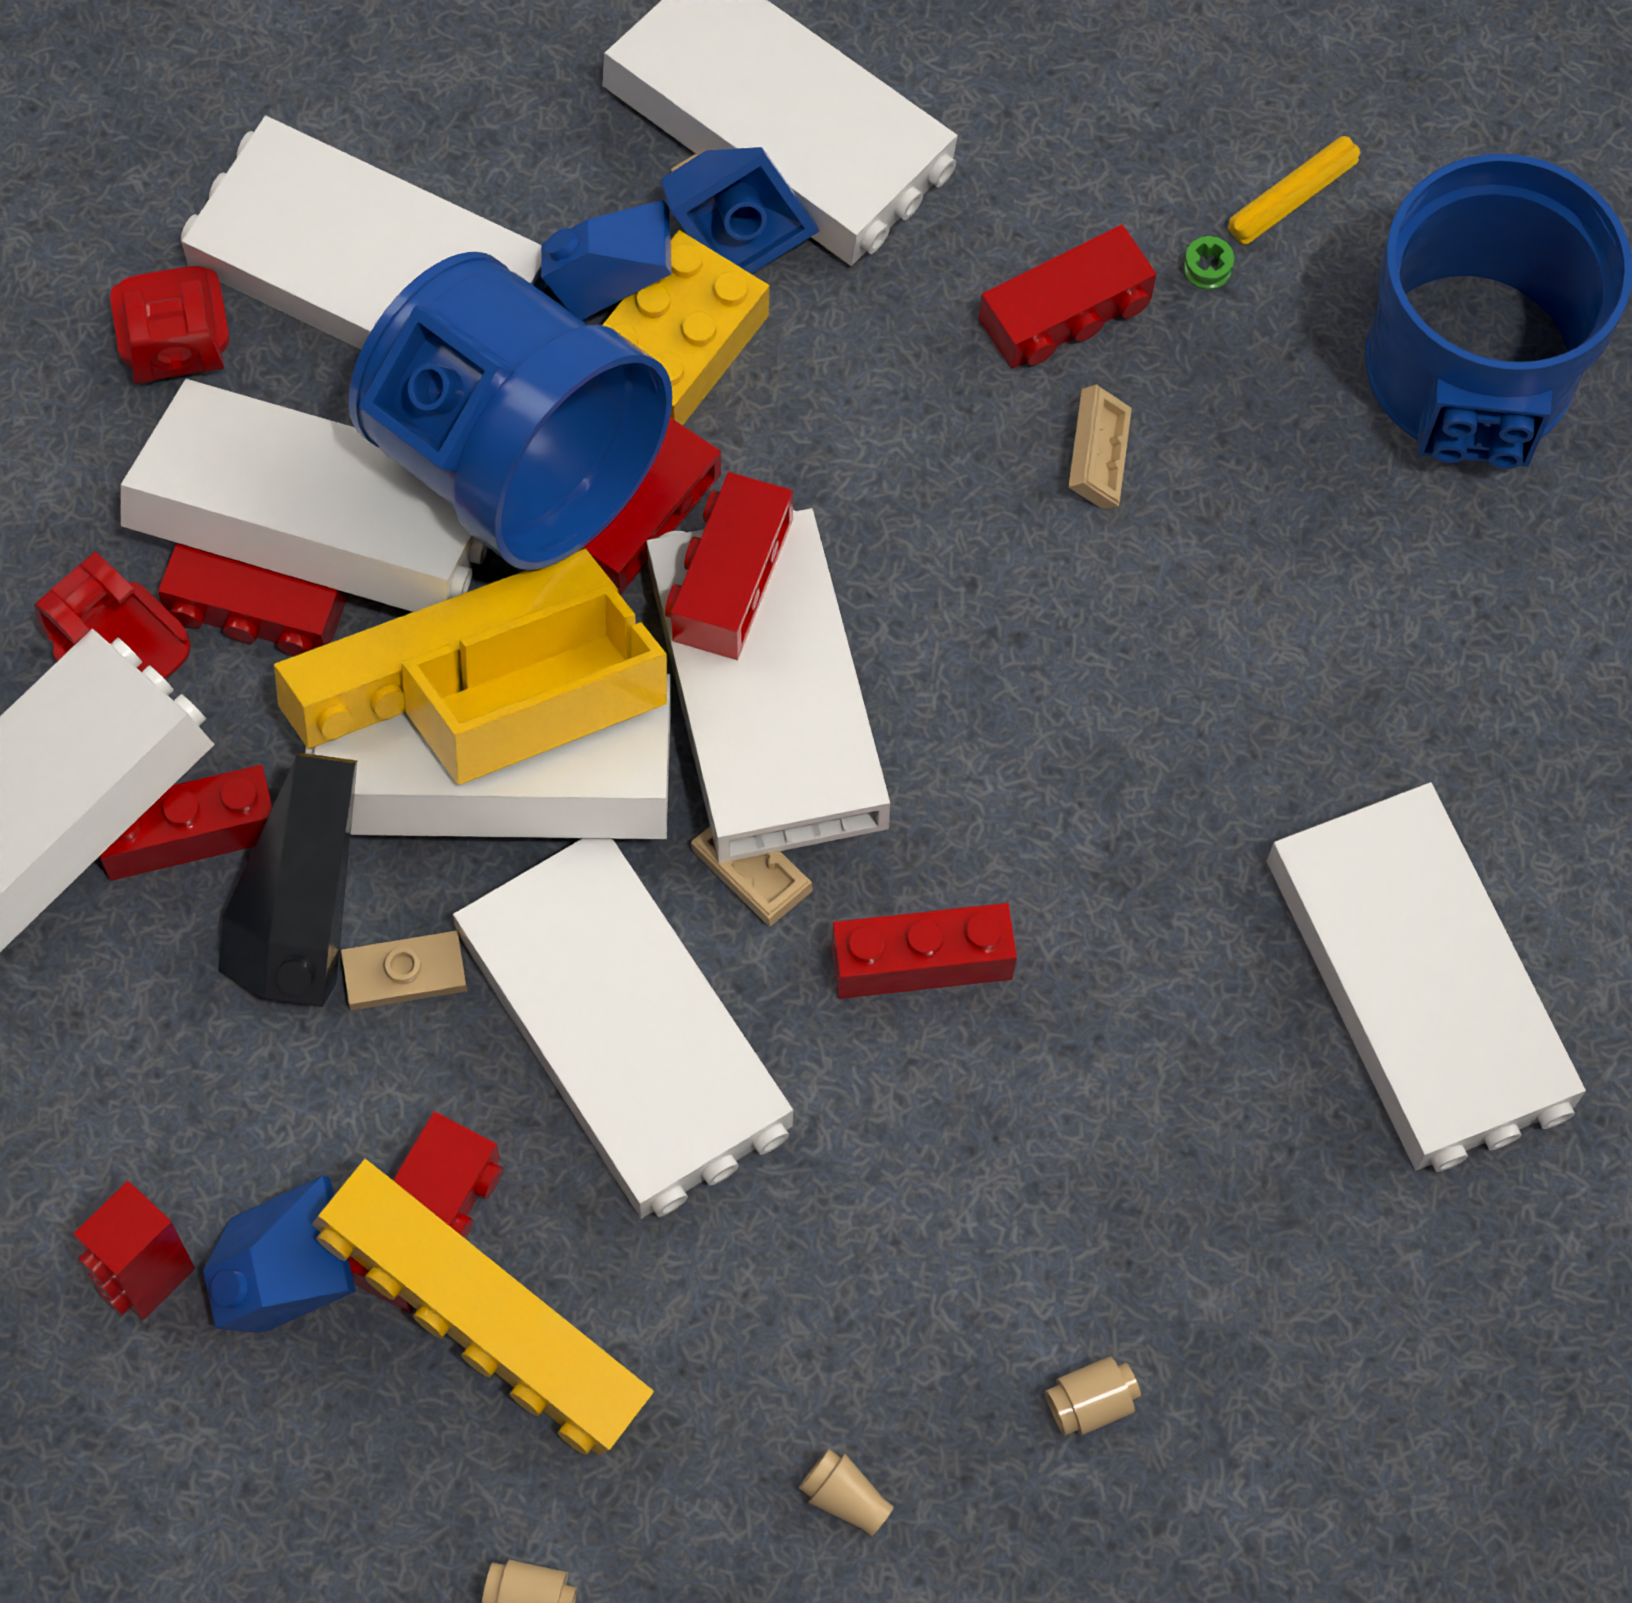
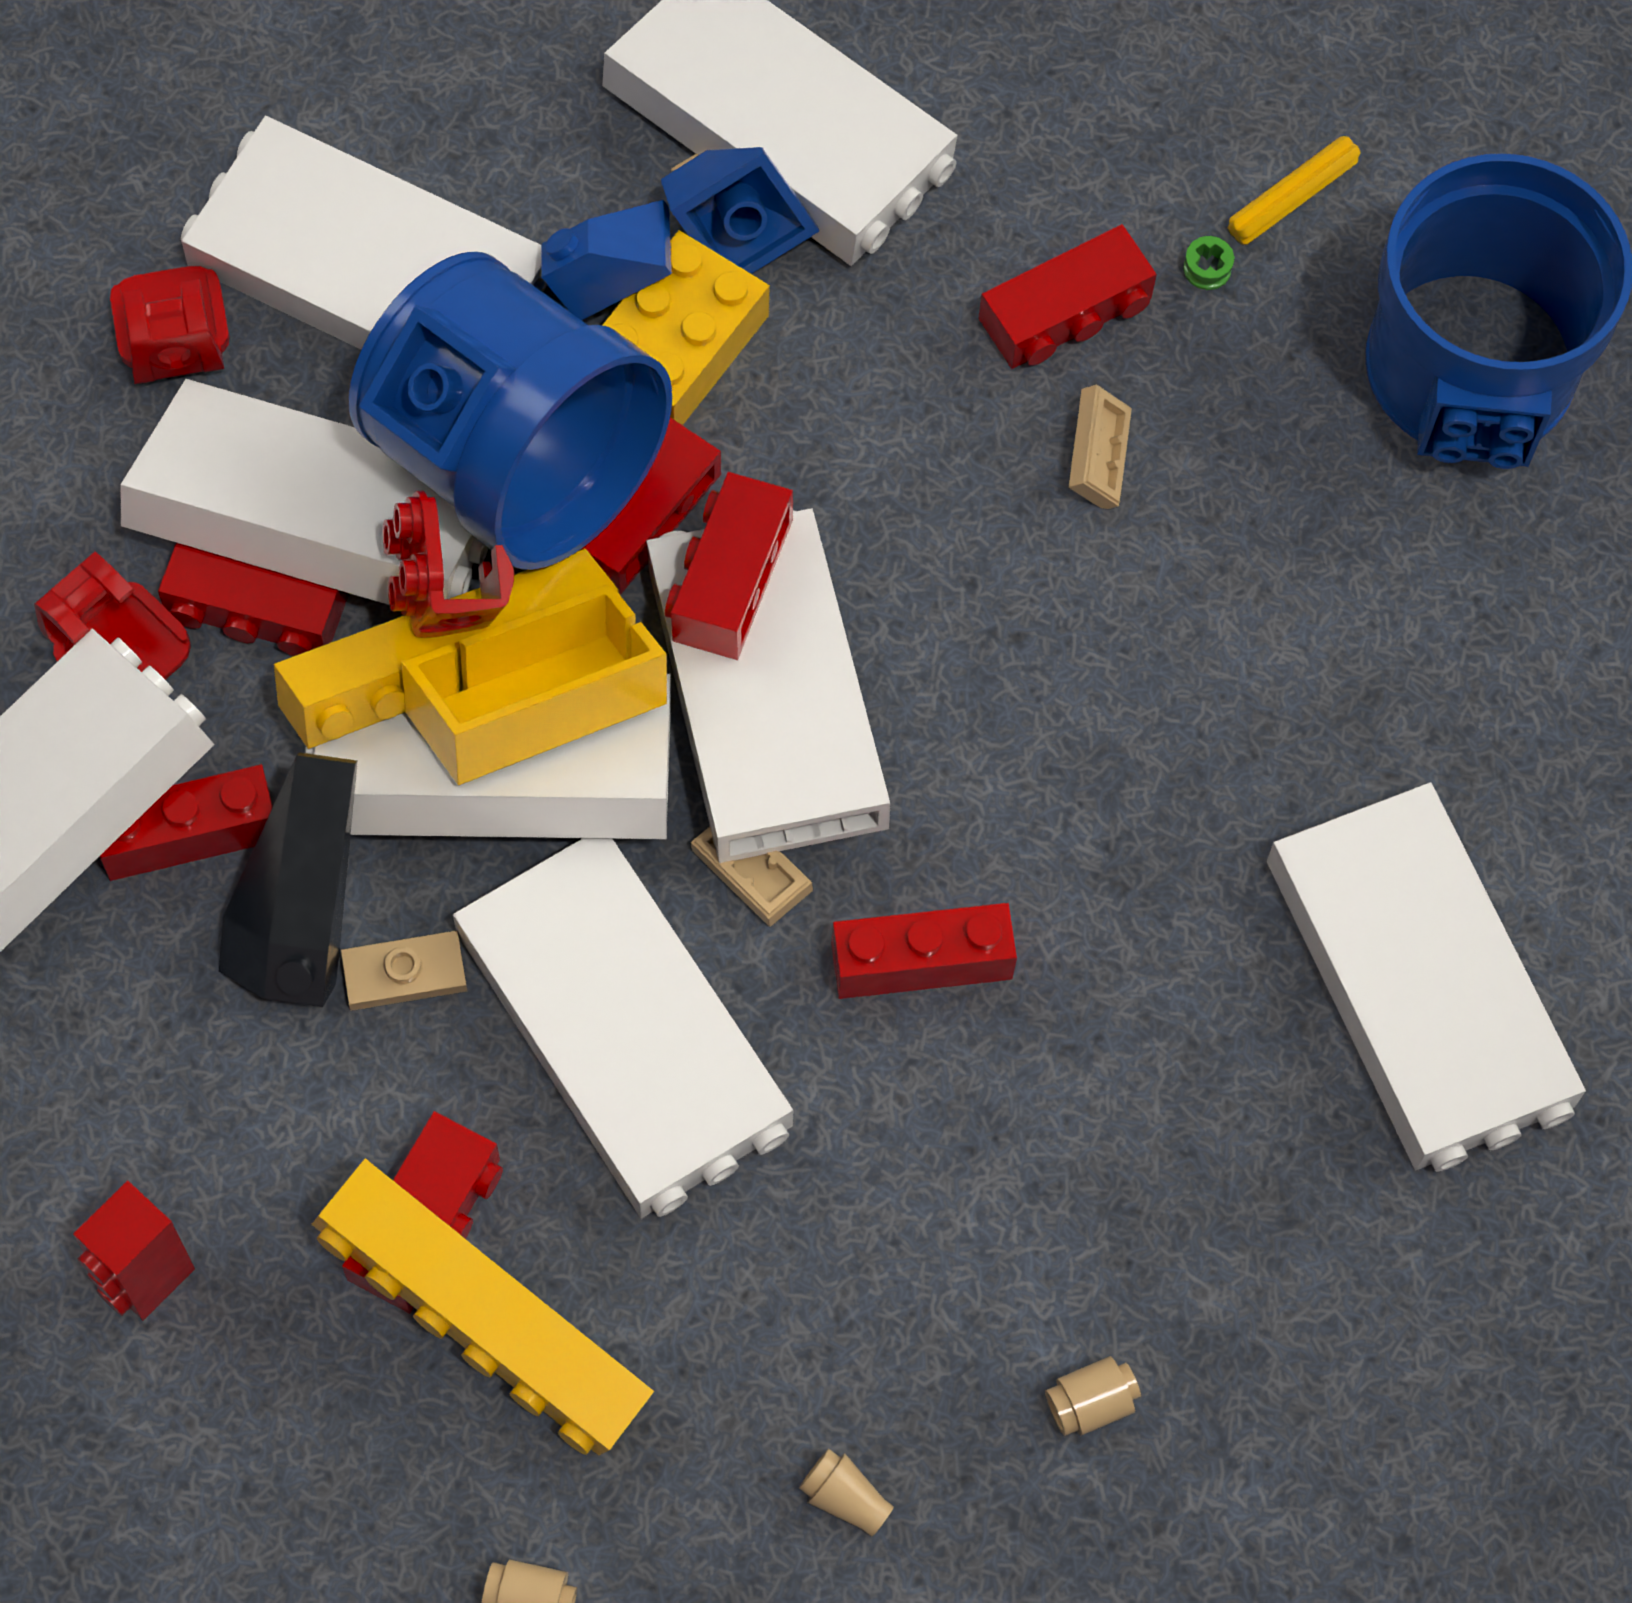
blue slope [203,1176,356,1333] -> none
none -> red piece [383,490,514,638]

